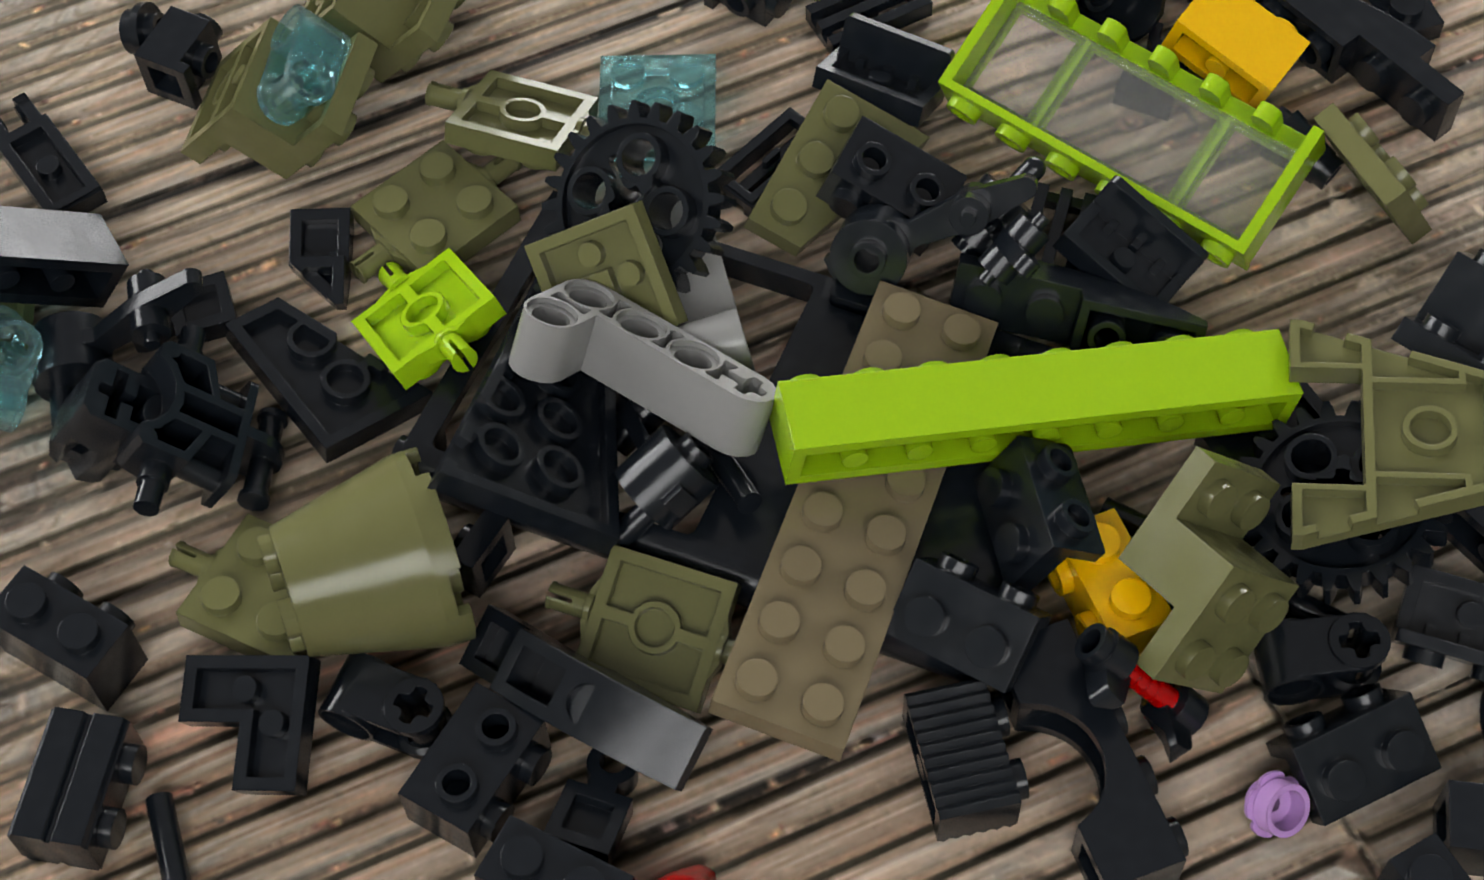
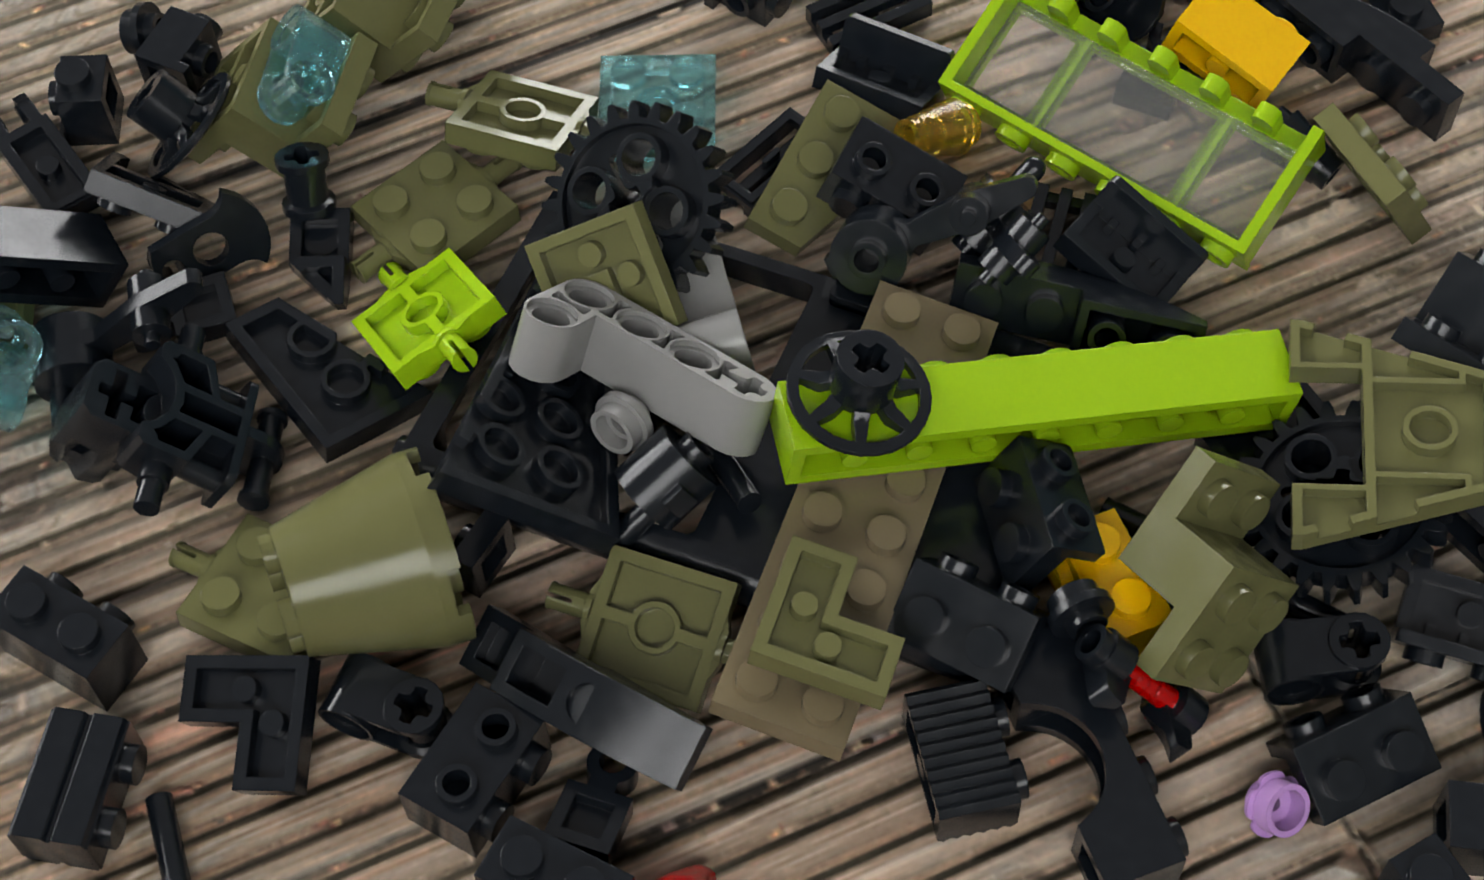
none -> black brick [48,54,124,146]
none -> black wing [83,151,215,234]
none -> black wheel [127,69,231,179]
none -> black piece [147,188,271,278]
none -> black bush [274,142,337,222]
none -> light grey plate [590,391,654,455]
none -> olive plate [747,535,906,710]
none -> black wheel [786,329,932,457]
none -> clear yellow cone [893,98,981,157]
none -> black plate [1046,579,1115,641]

